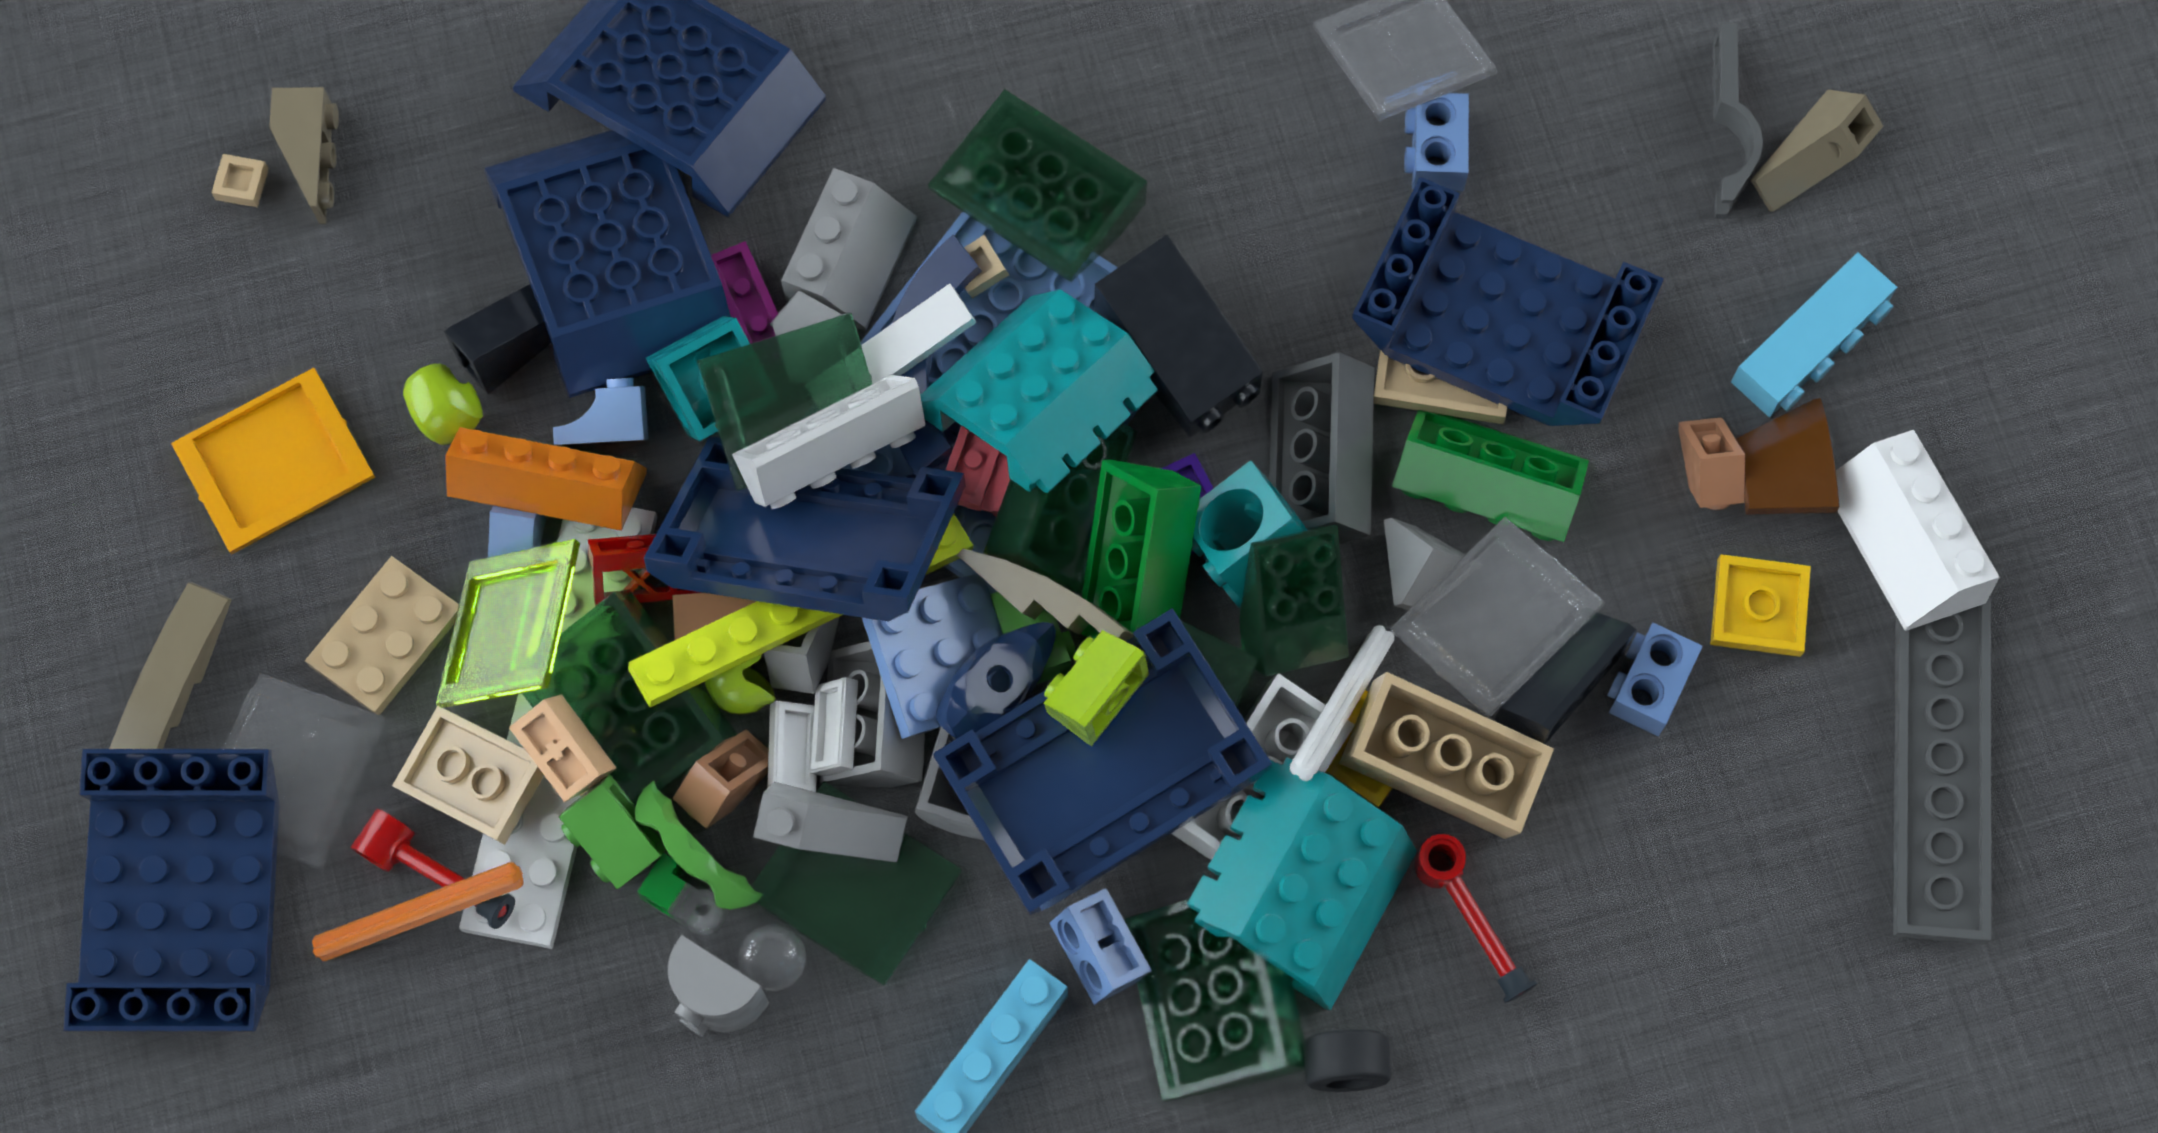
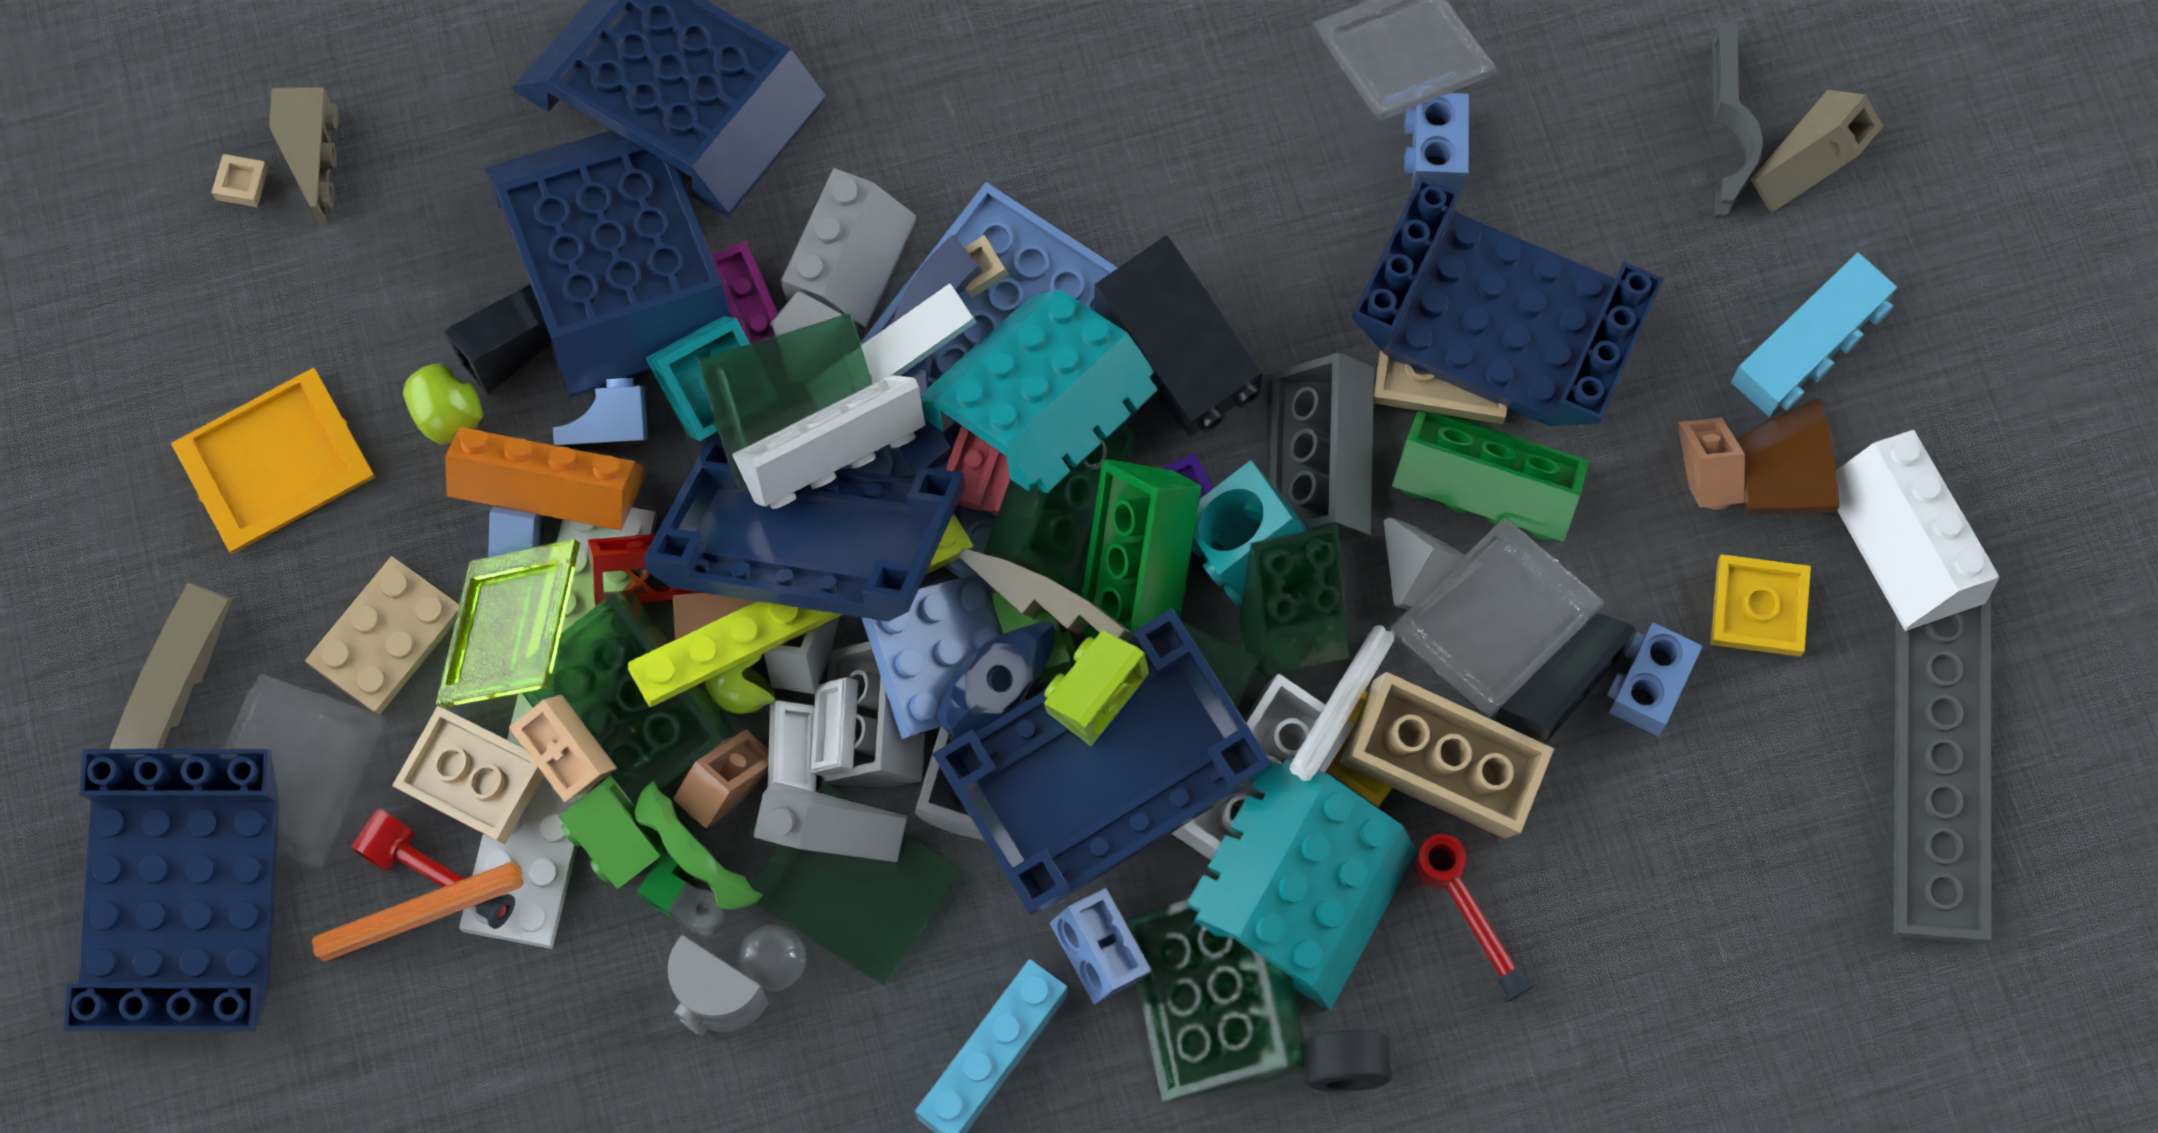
clear green slope [928,89,1147,282] -> none

